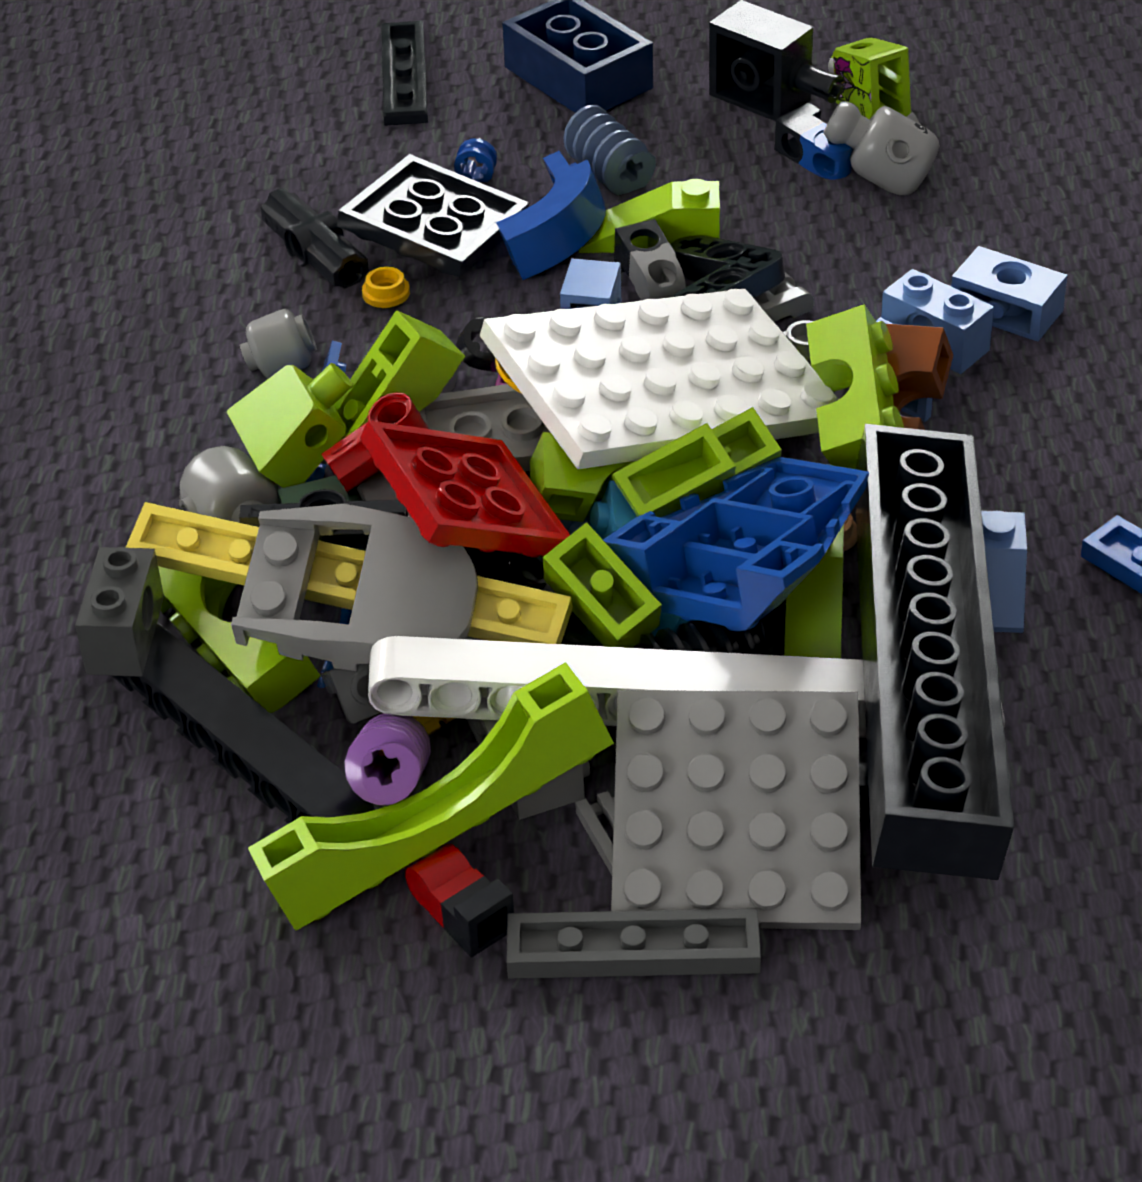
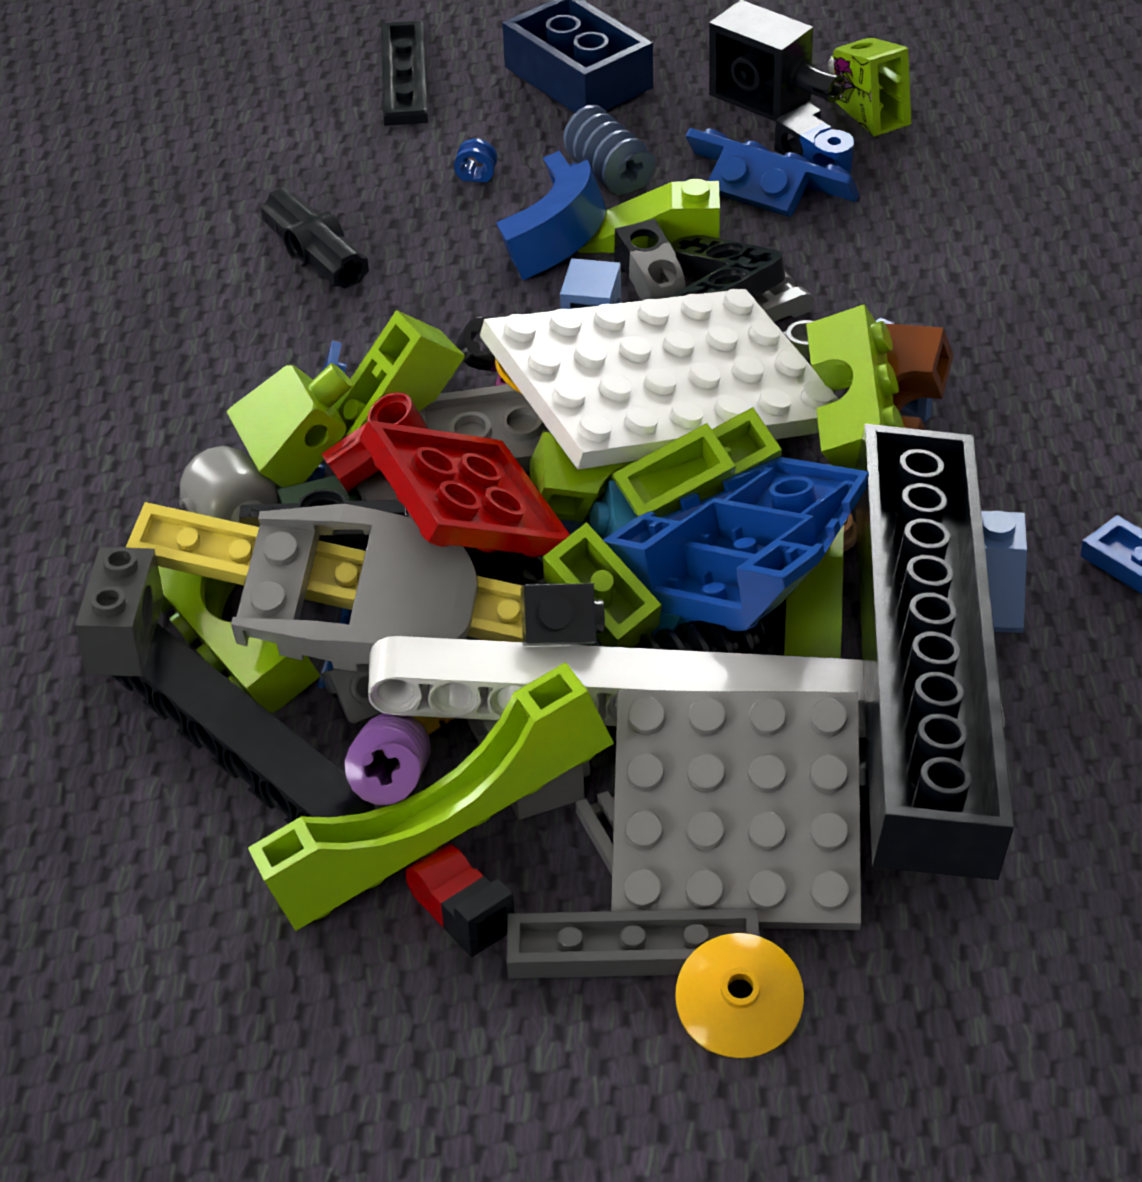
light grey head [240,308,317,379] -> none
black plate [337,154,529,278] -> none
yellow plate [362,267,410,308] -> none
light grey piece [823,101,940,195] -> none
medium blue brick [881,269,994,374] -> none
medium blue brick [951,246,1067,342] -> none
none -> black bracket [520,583,605,646]
none -> yellow dish [675,933,804,1058]
none -> blue bracket [685,128,860,217]

